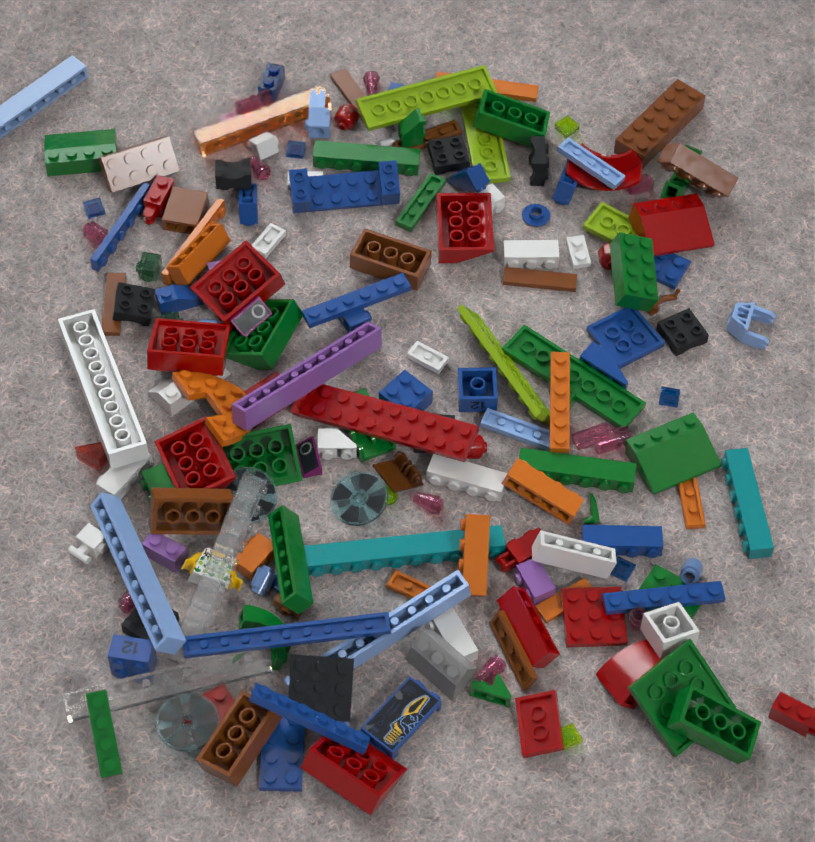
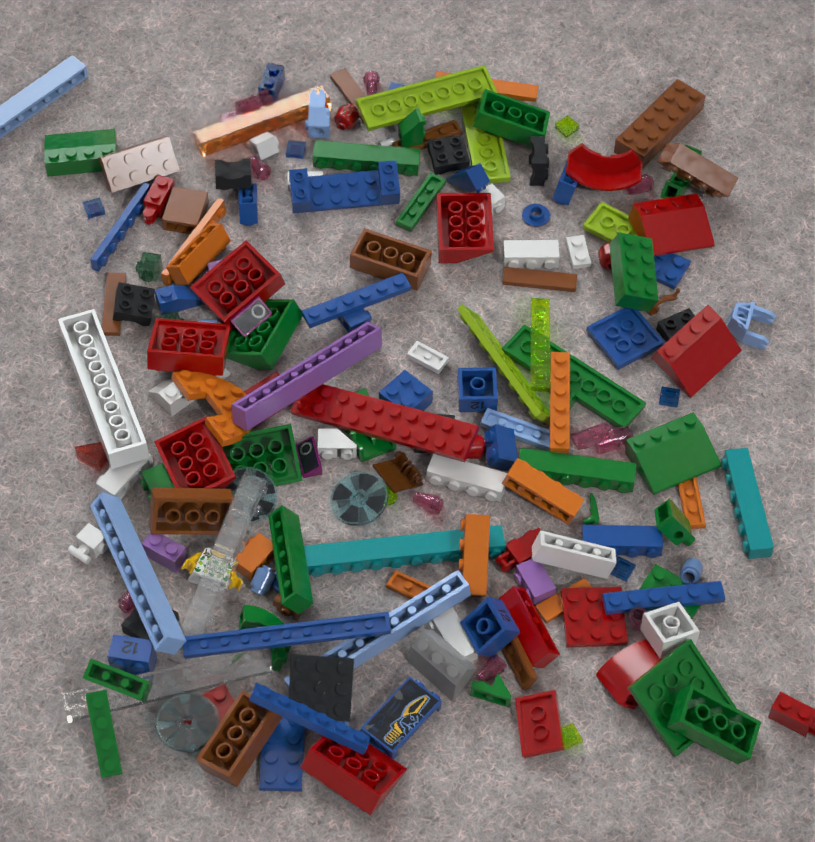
clear pink brick [83,221,108,245] -> none
white plate [252,223,286,259] -> none
light blue plate [557,137,625,190] -> none
blue slope [579,341,628,390] -> none
none -> green brick [83,658,153,703]
none -> blue brick [460,597,521,657]
none -> blue brick [484,424,518,471]
none -> clear neon green plate [530,298,550,392]
none -> red slope [651,304,742,398]
none -> green torso [654,498,695,546]

